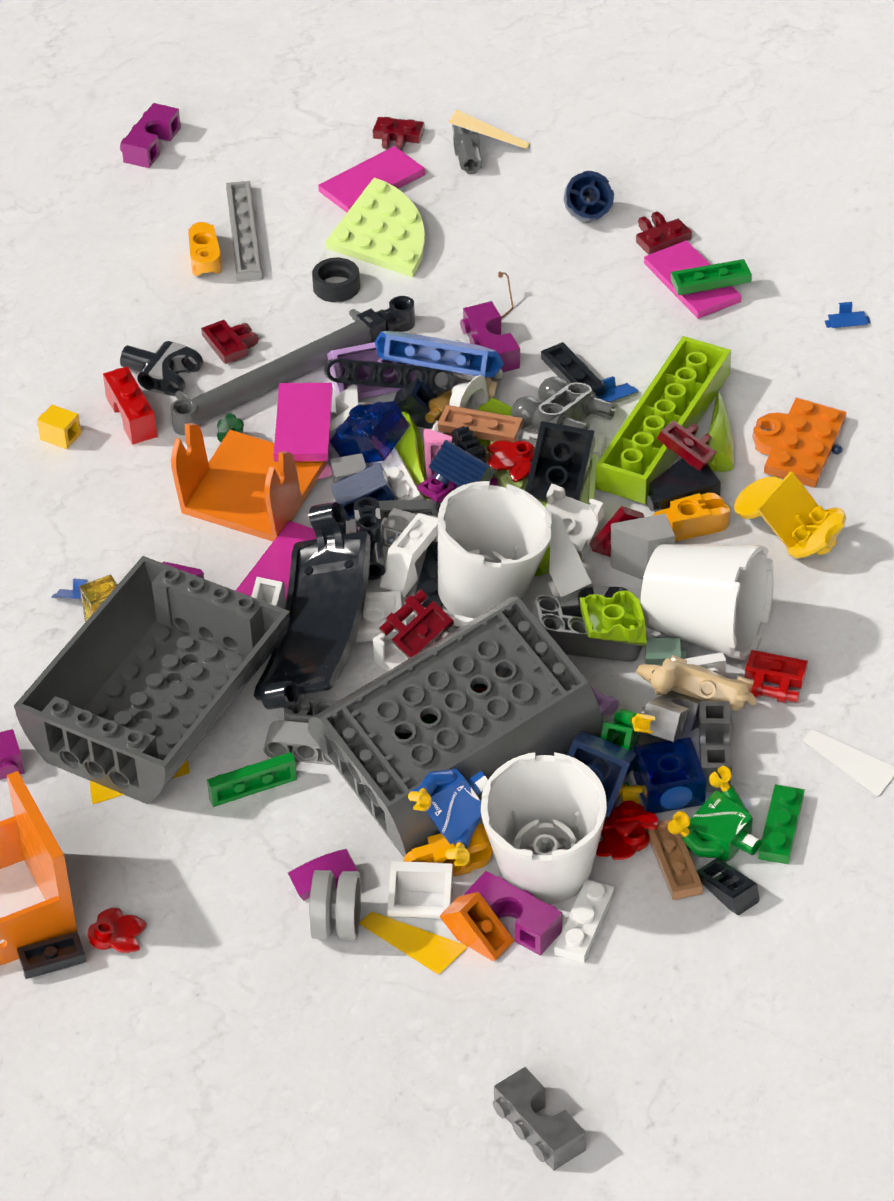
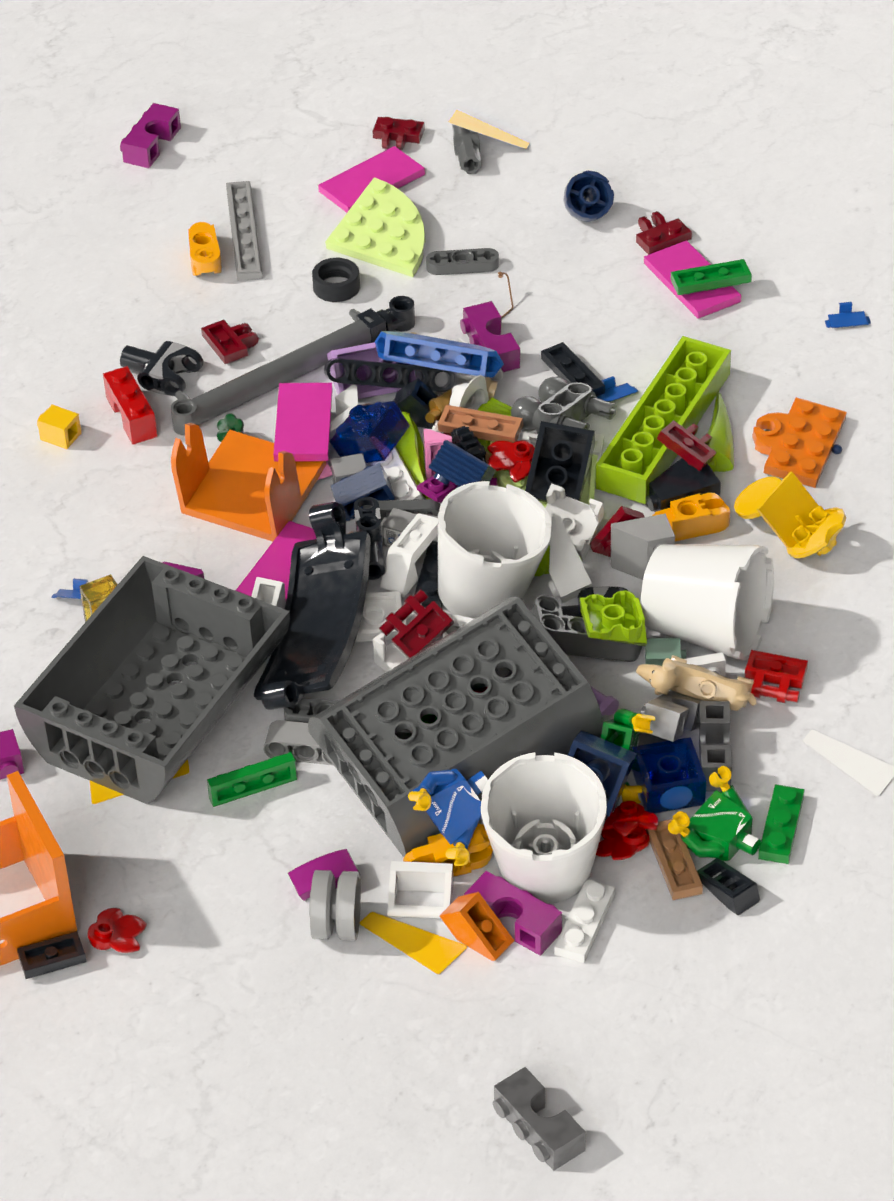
none -> dark grey beam [426,248,499,275]

